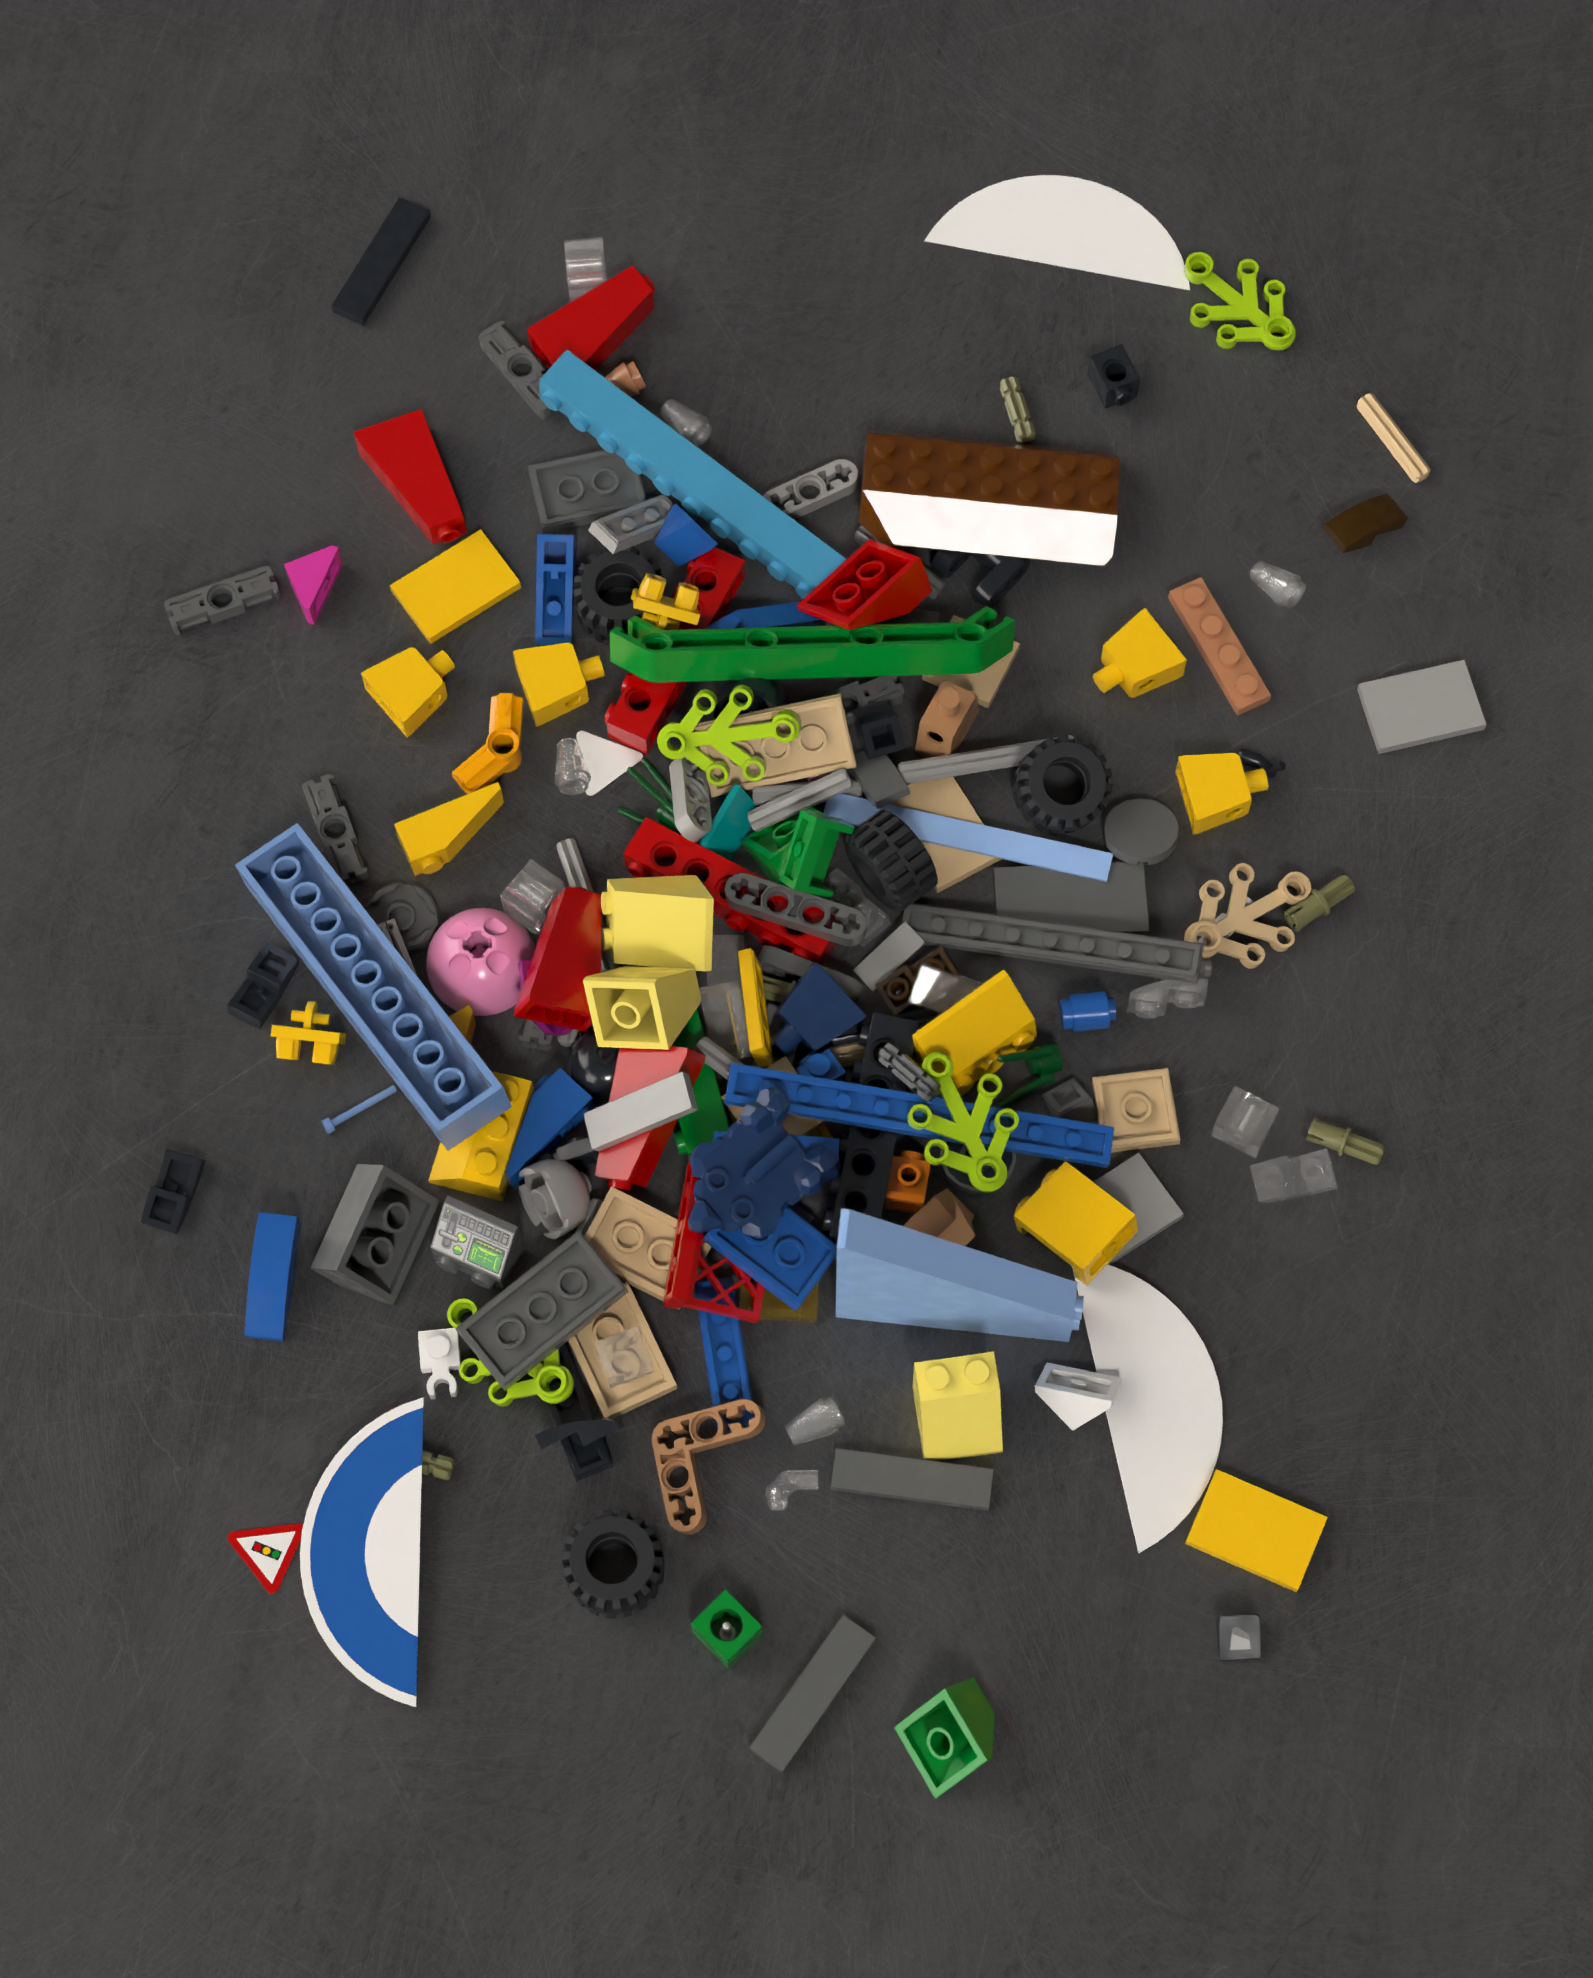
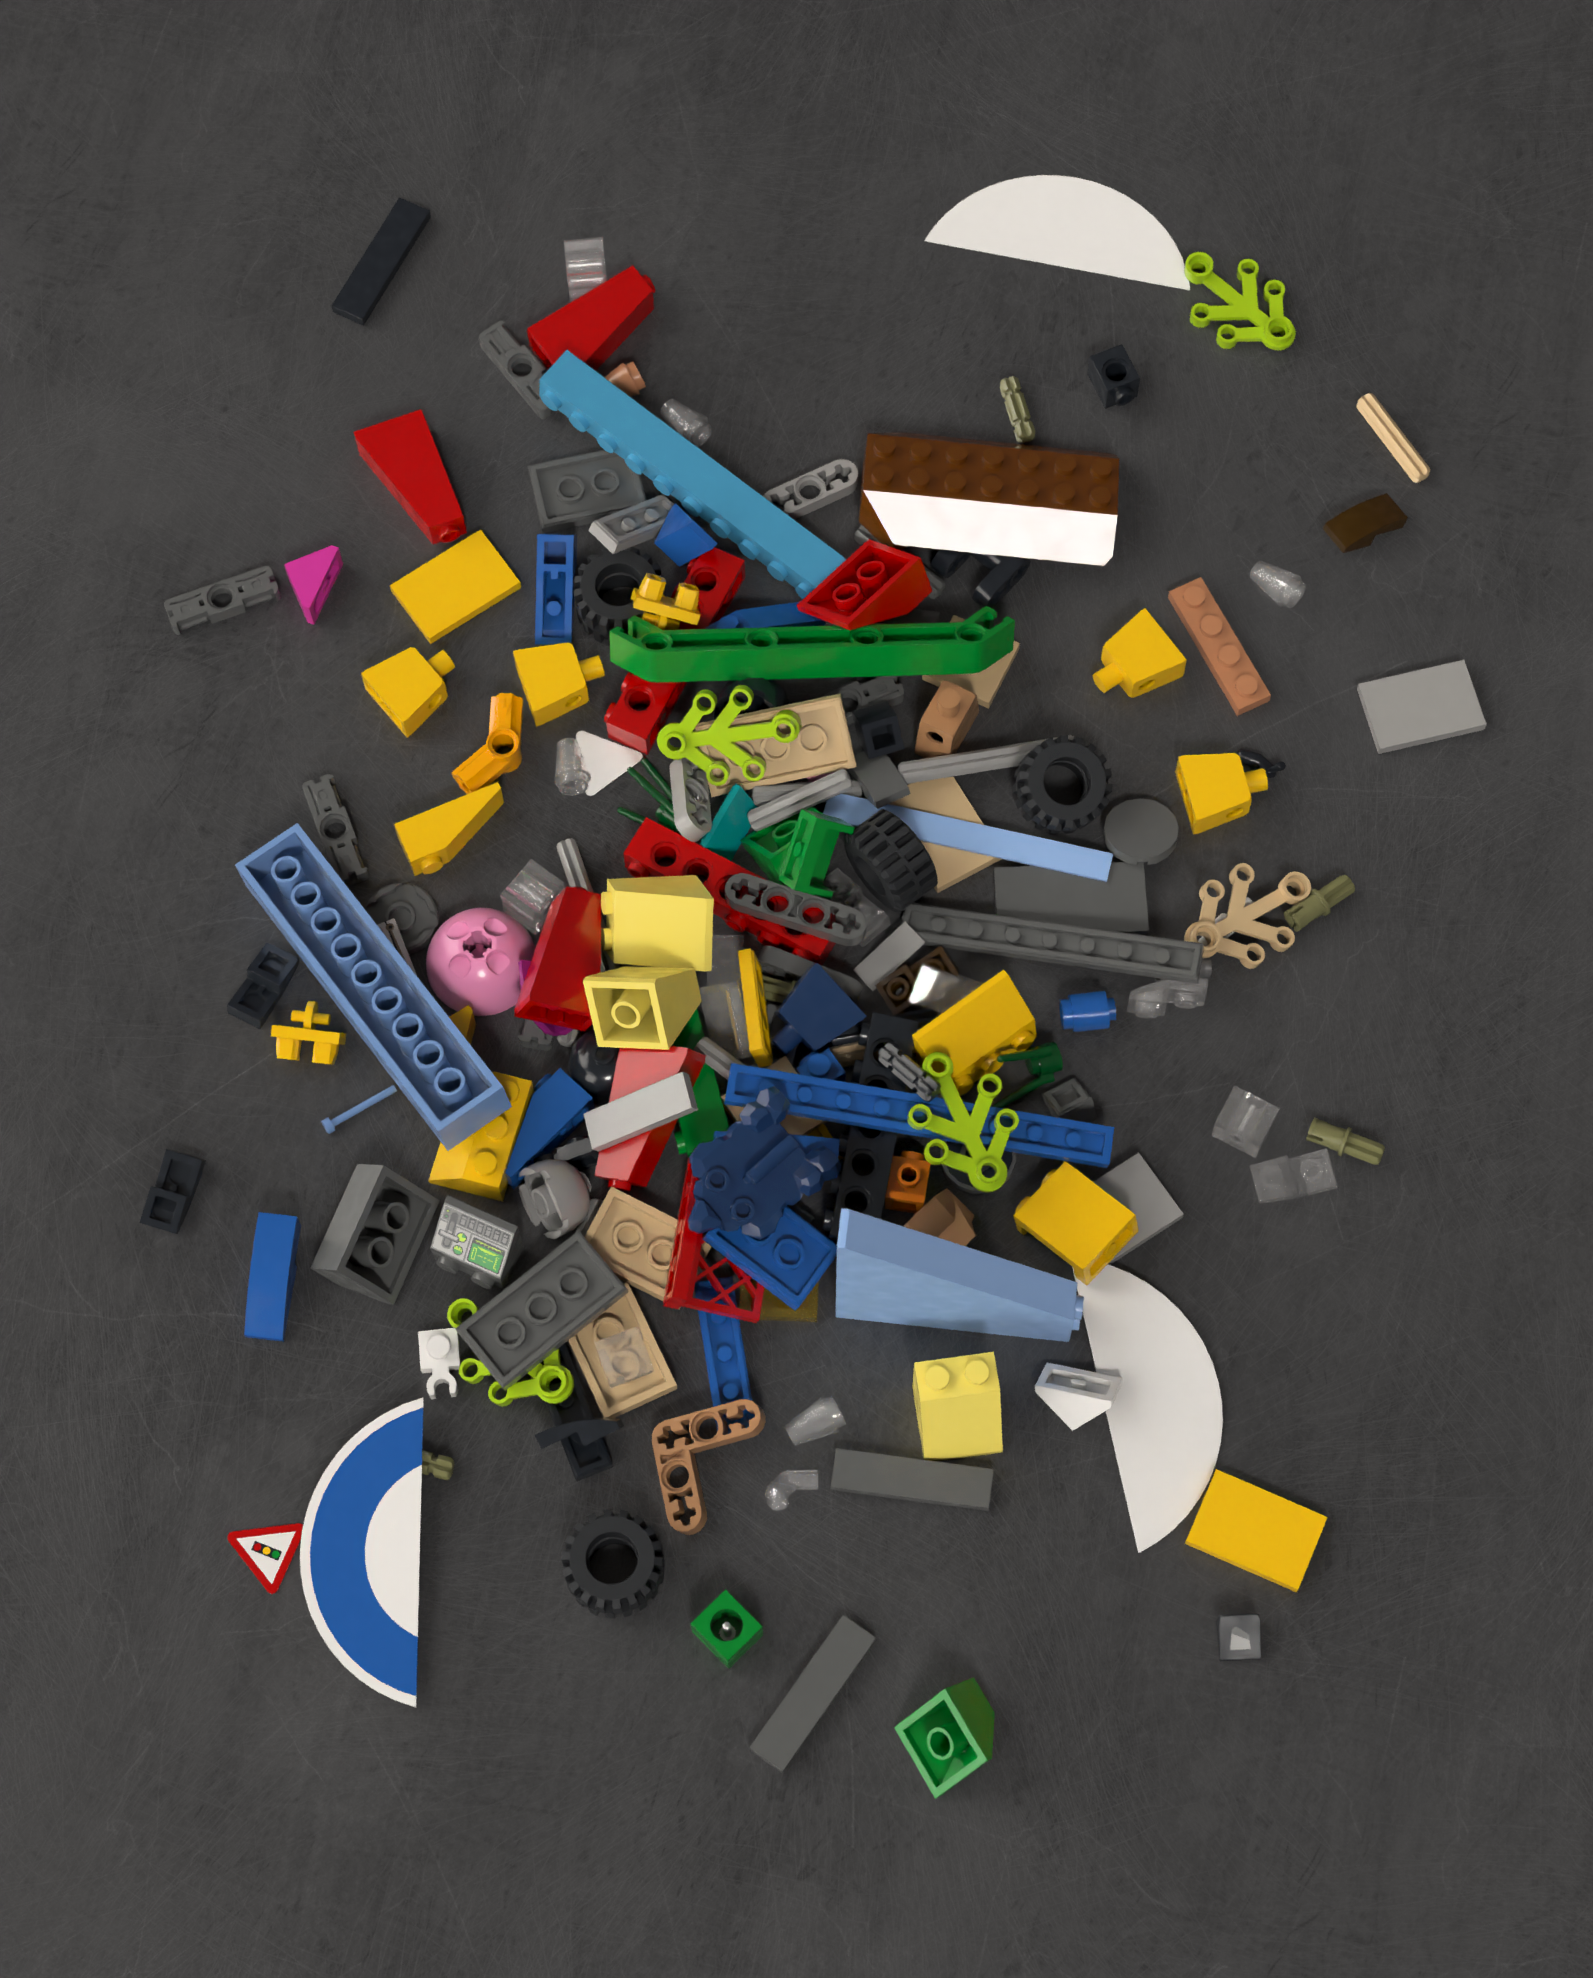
tan tile [1092,1068,1181,1153] -> none

